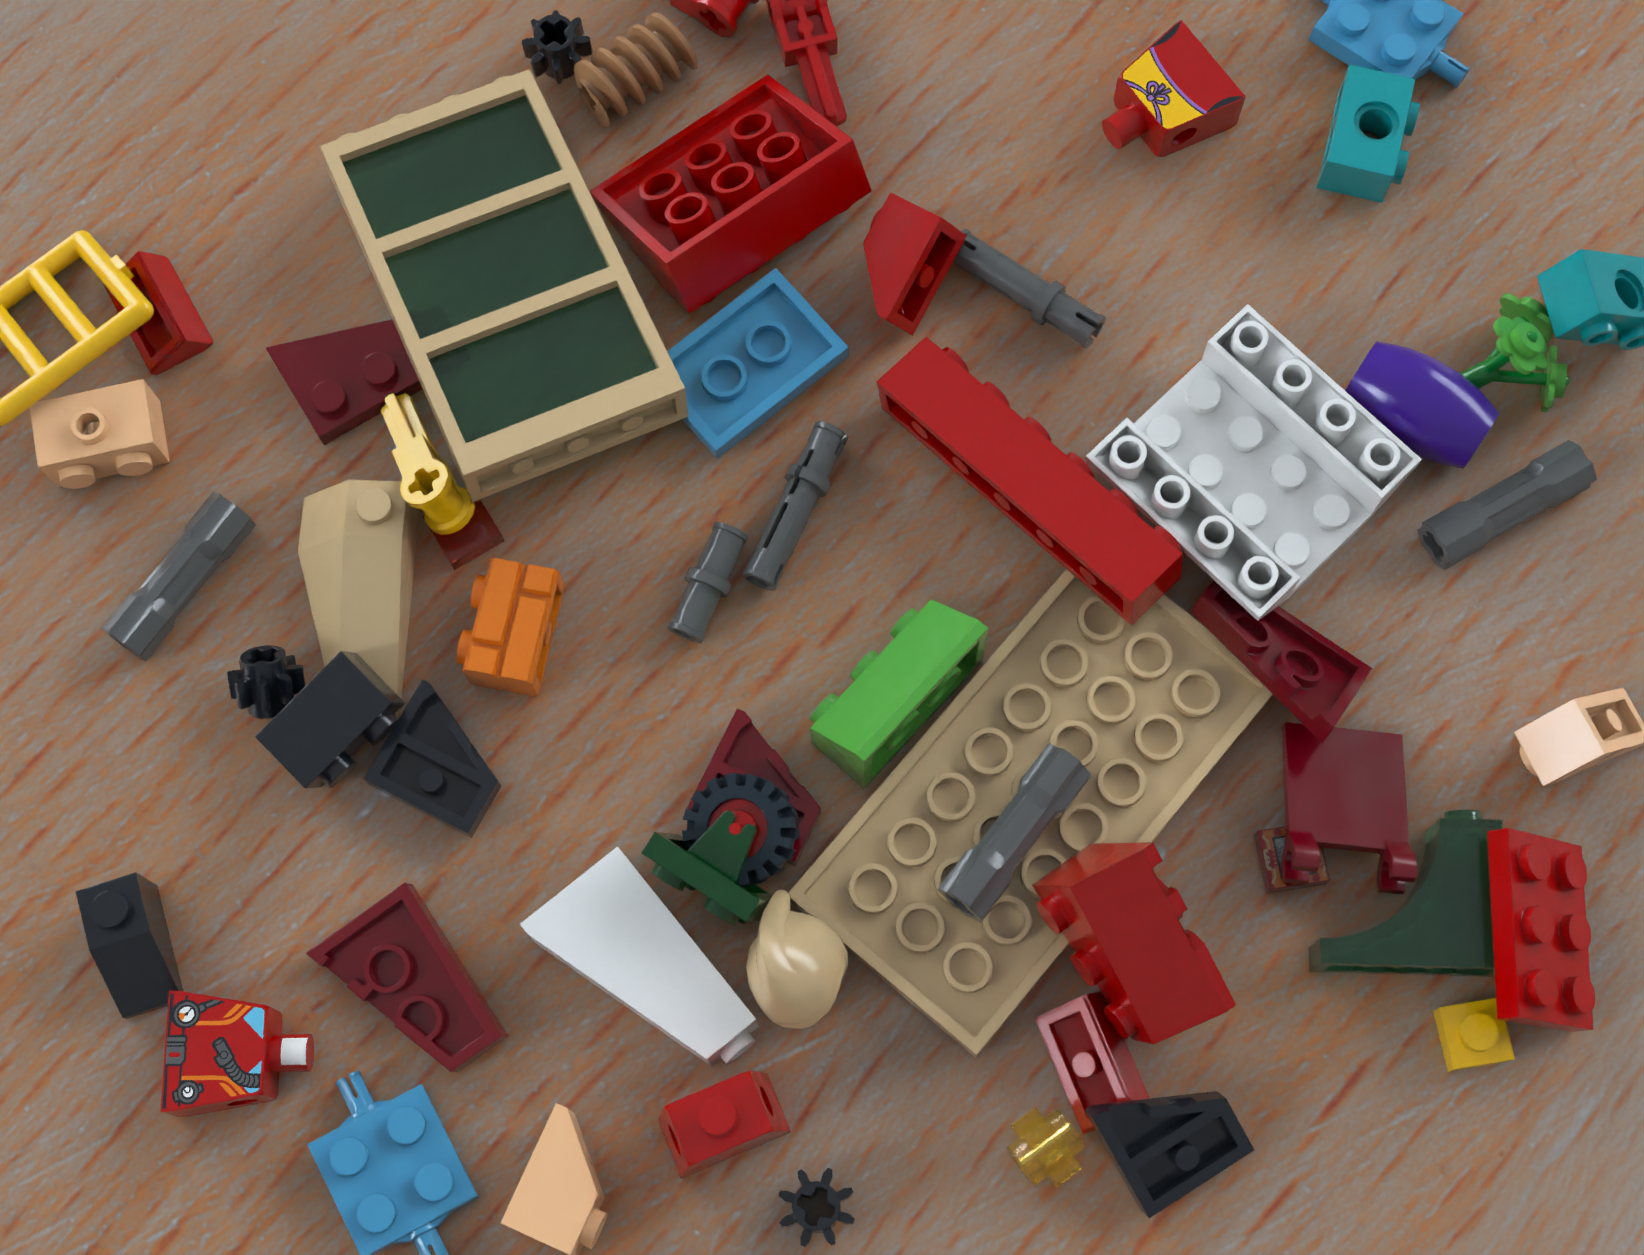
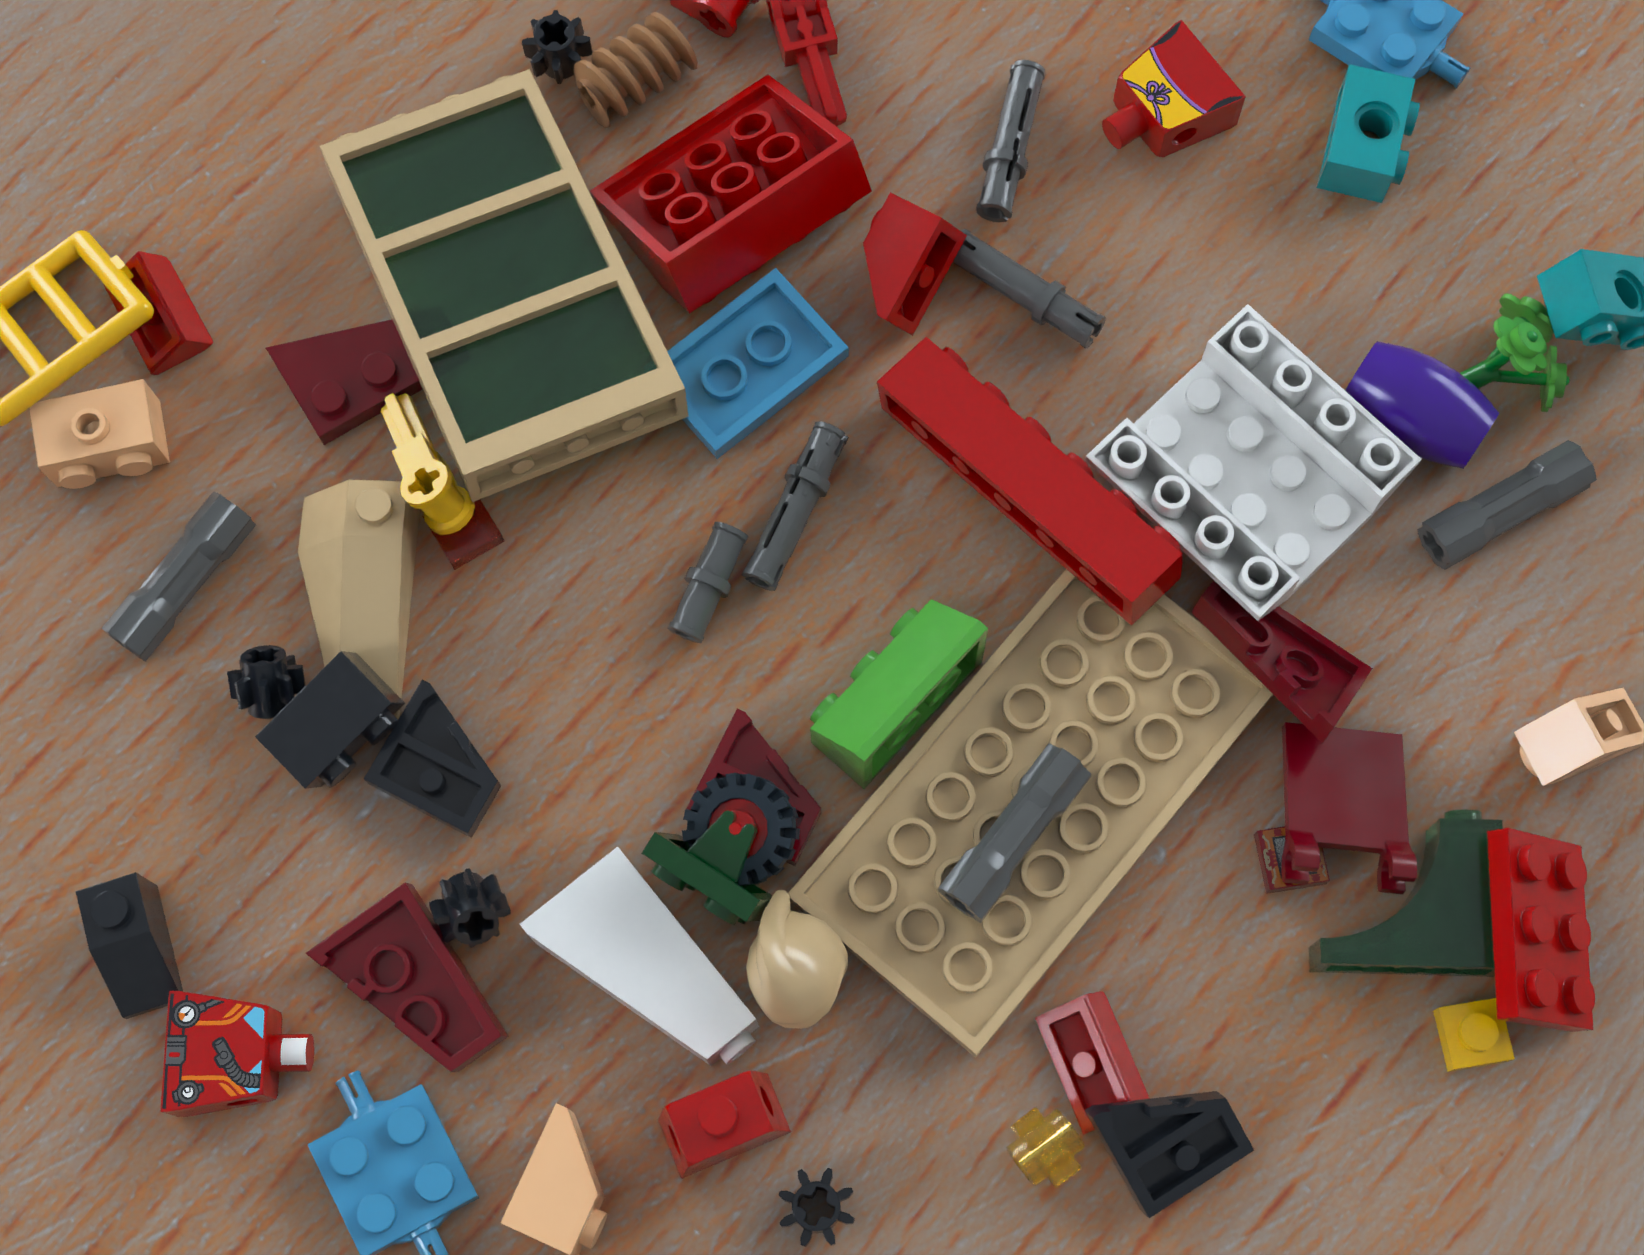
orange brick [457,558,565,697] -> none
red wedge [1032,842,1236,1045] -> none
none -> black gear [429,868,511,948]
none -> dark grey pin [976,60,1046,222]

